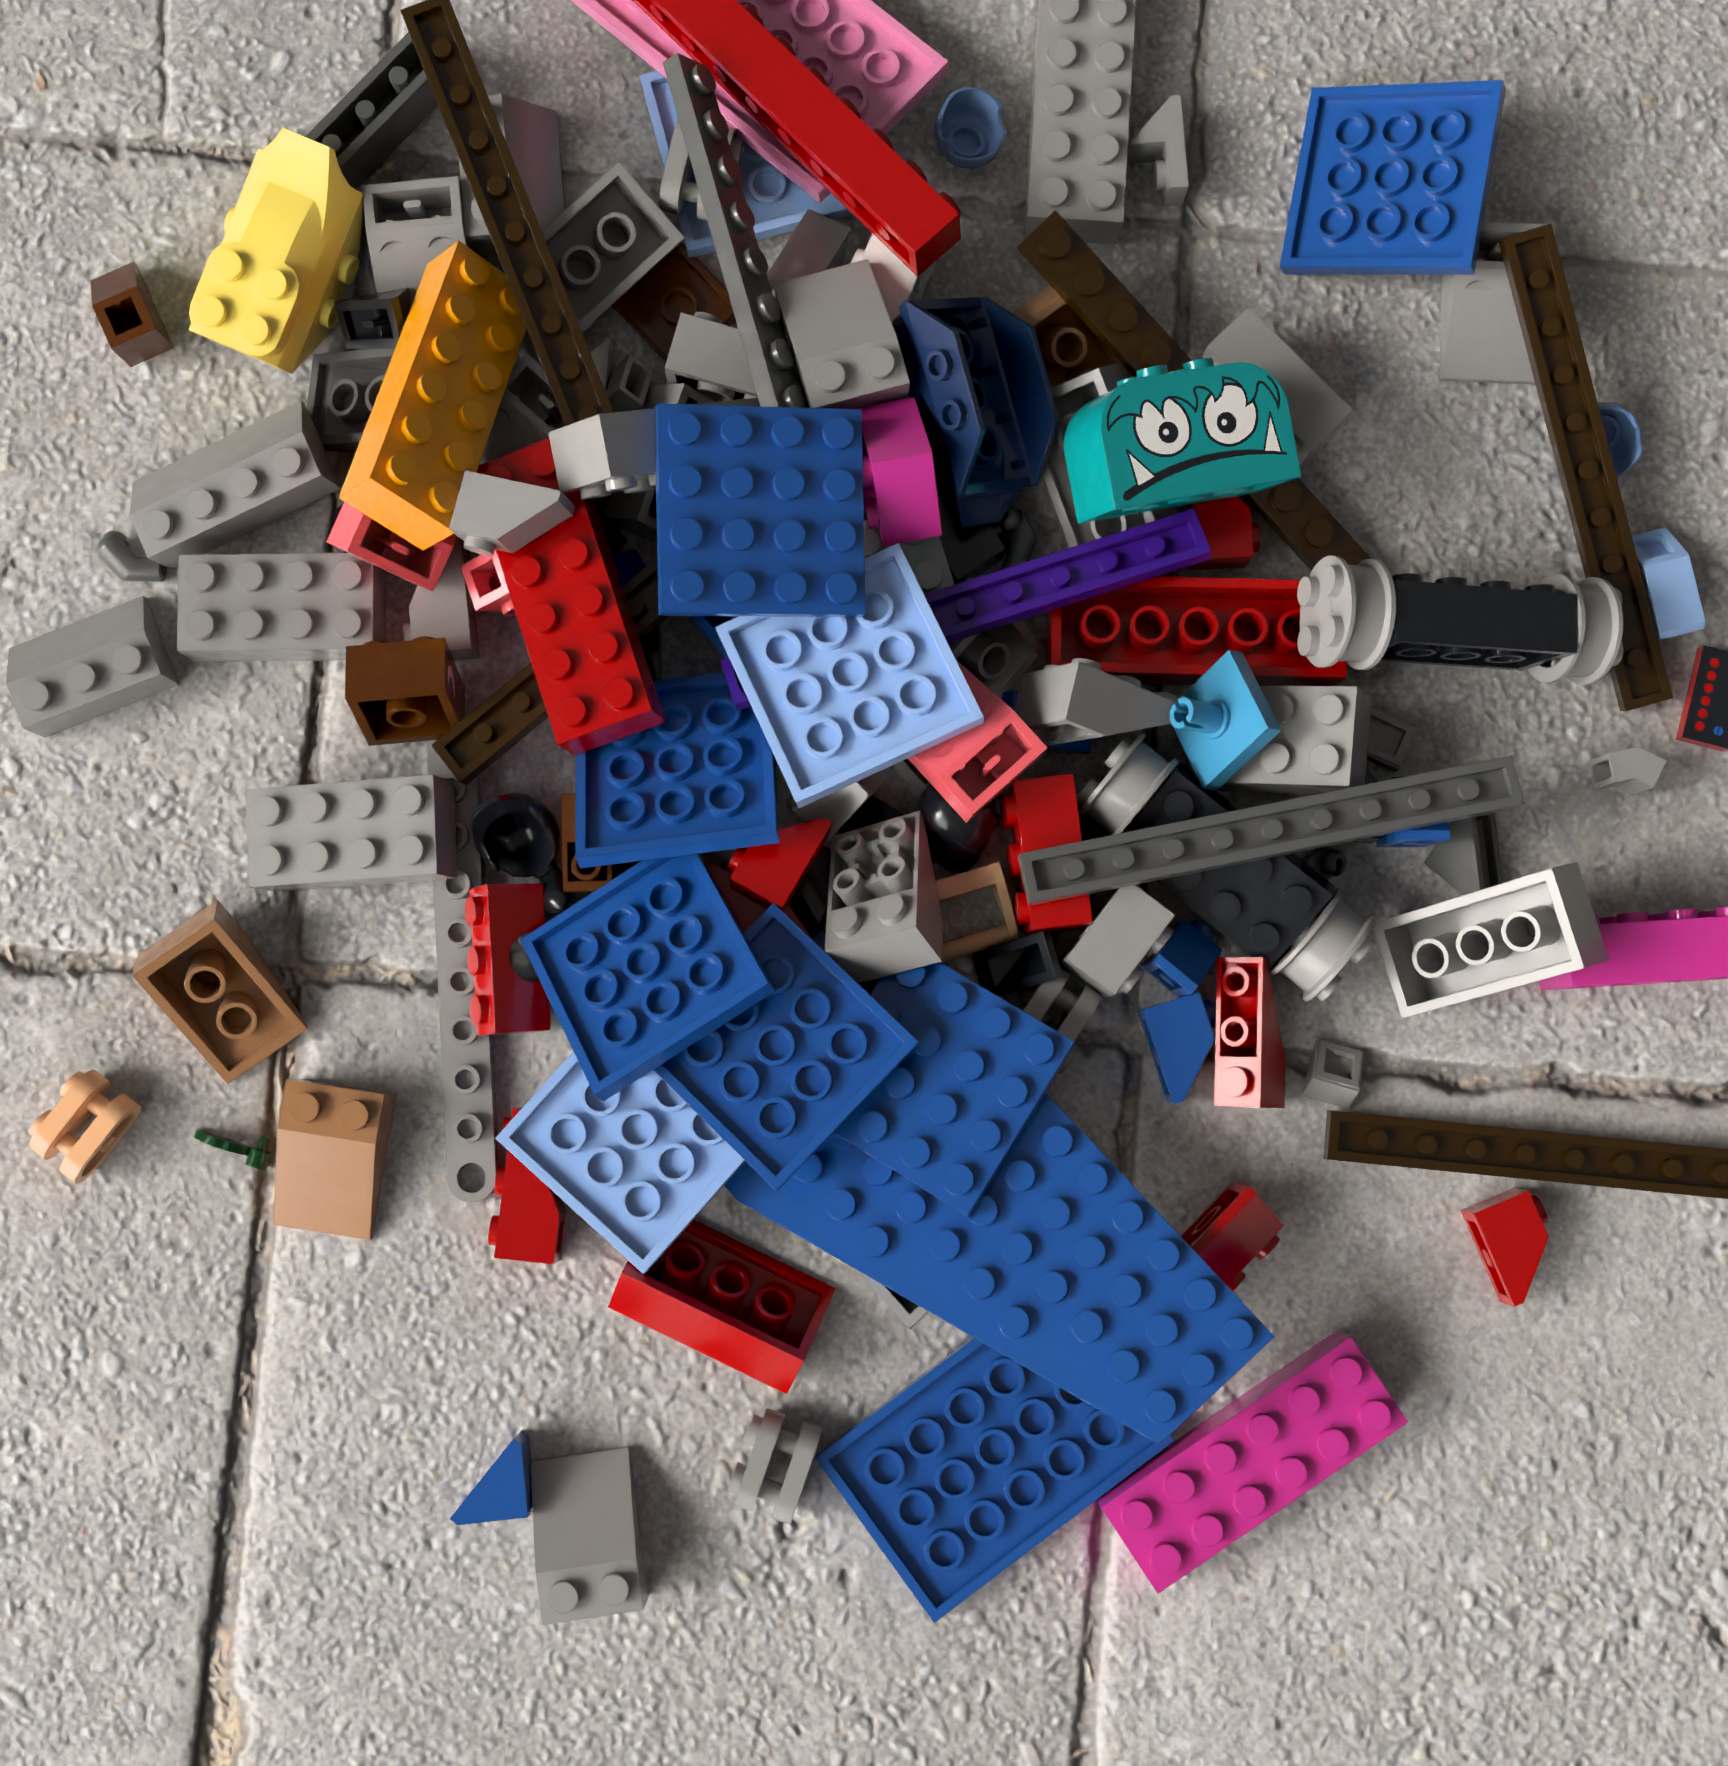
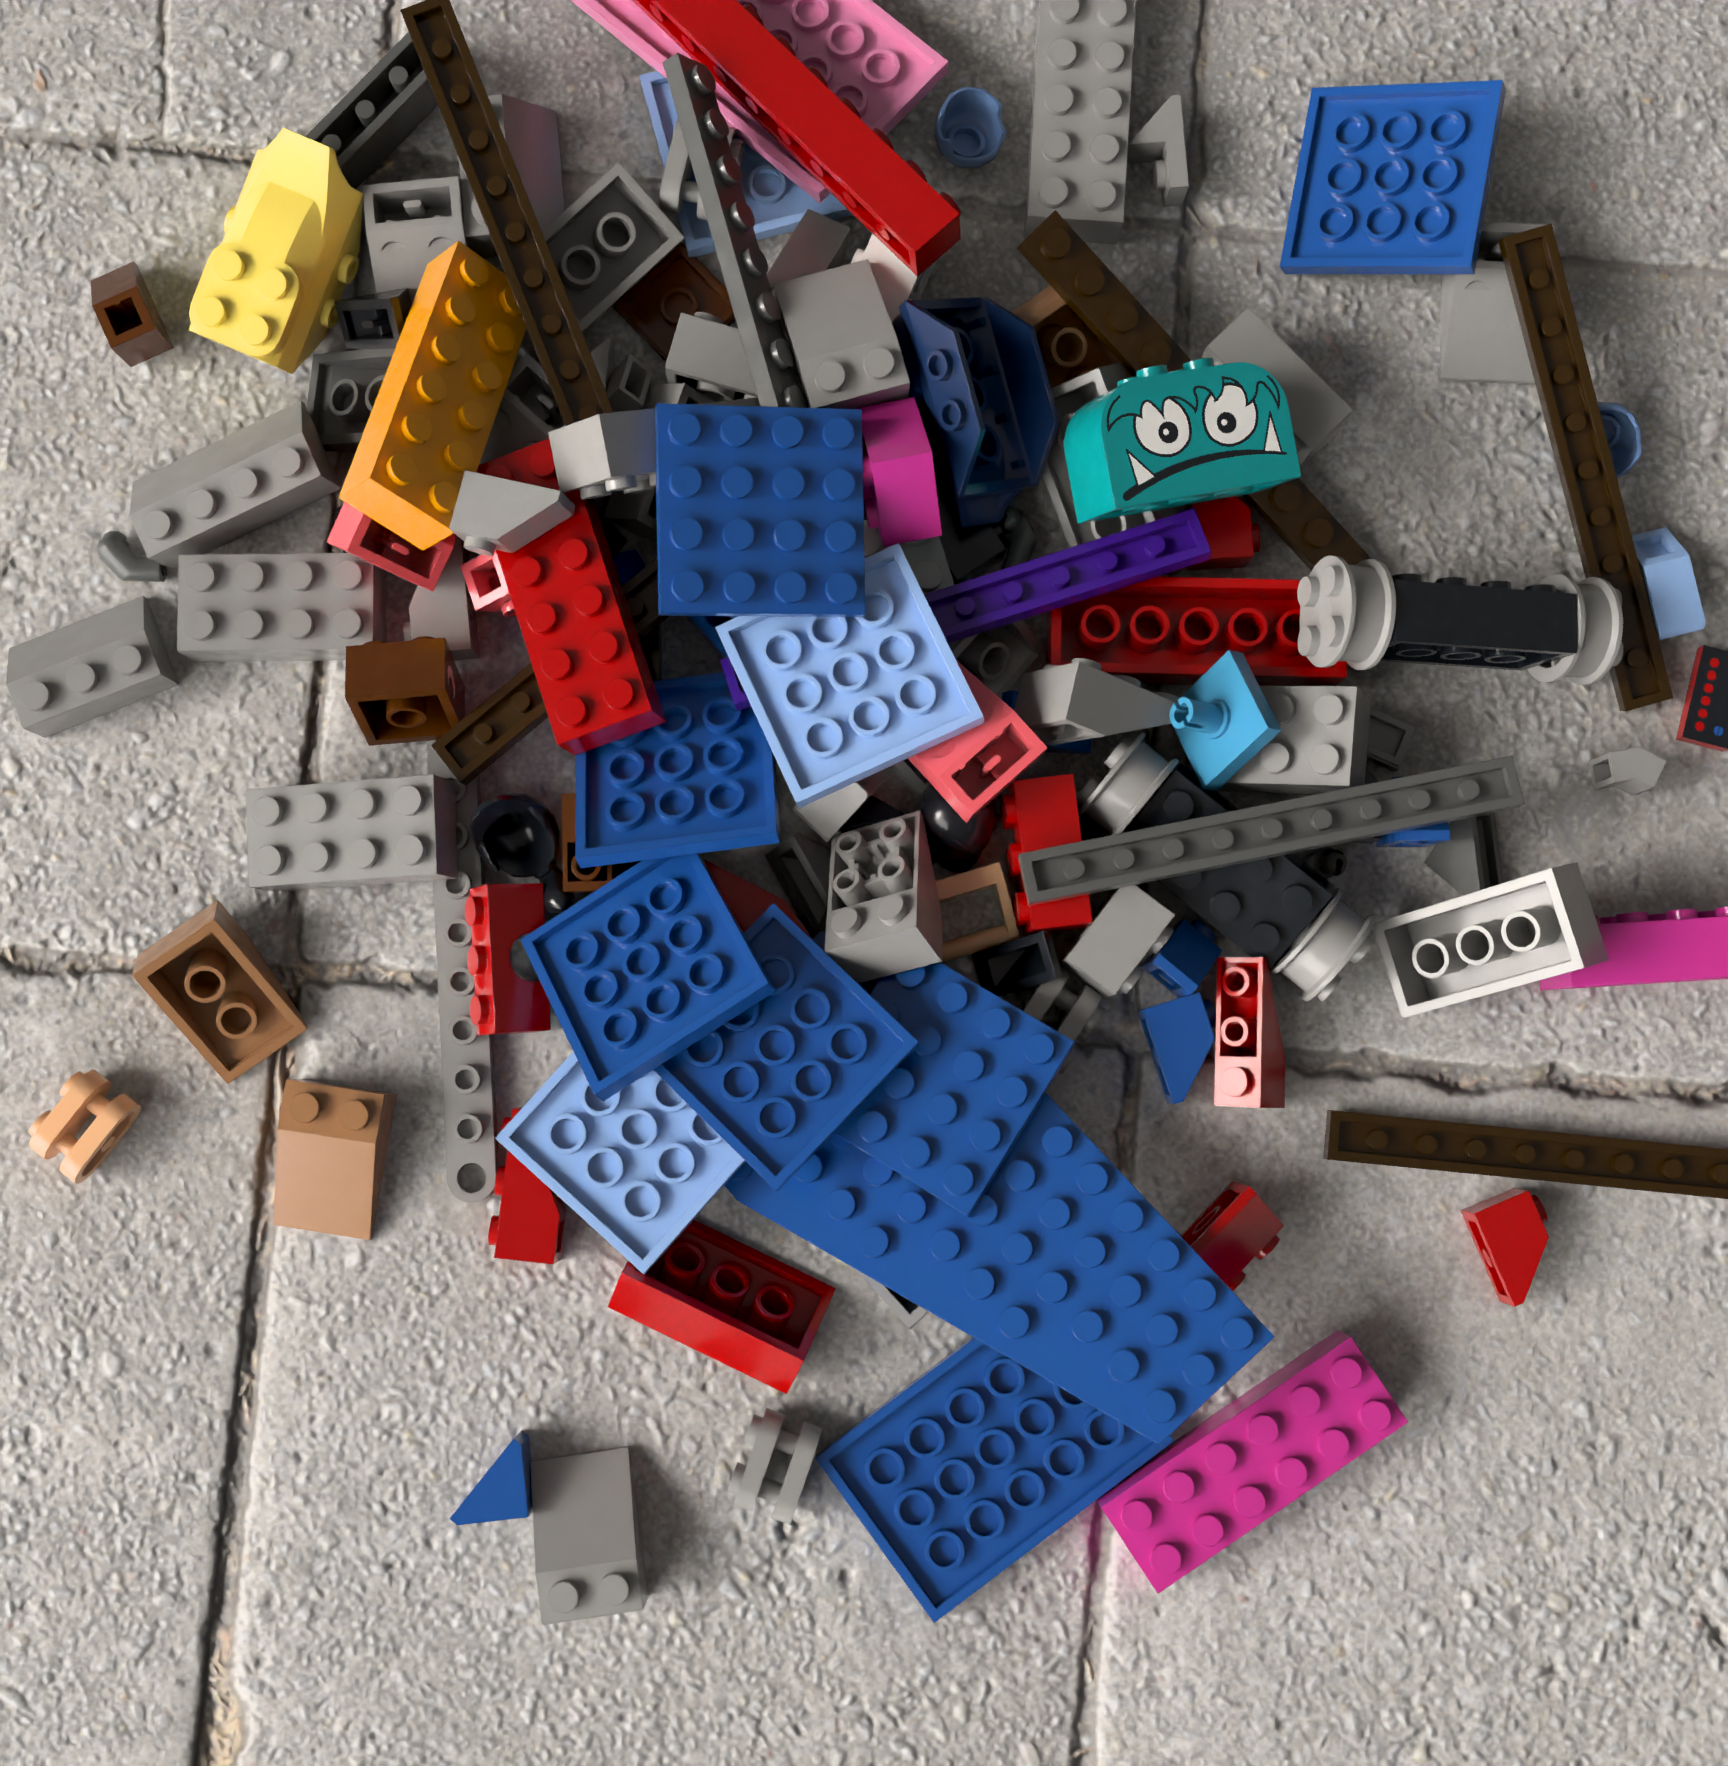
dark green piece [194,1129,272,1170] -> none
red slope [726,818,832,913] -> none
light grey slope [1303,1038,1365,1108] -> none

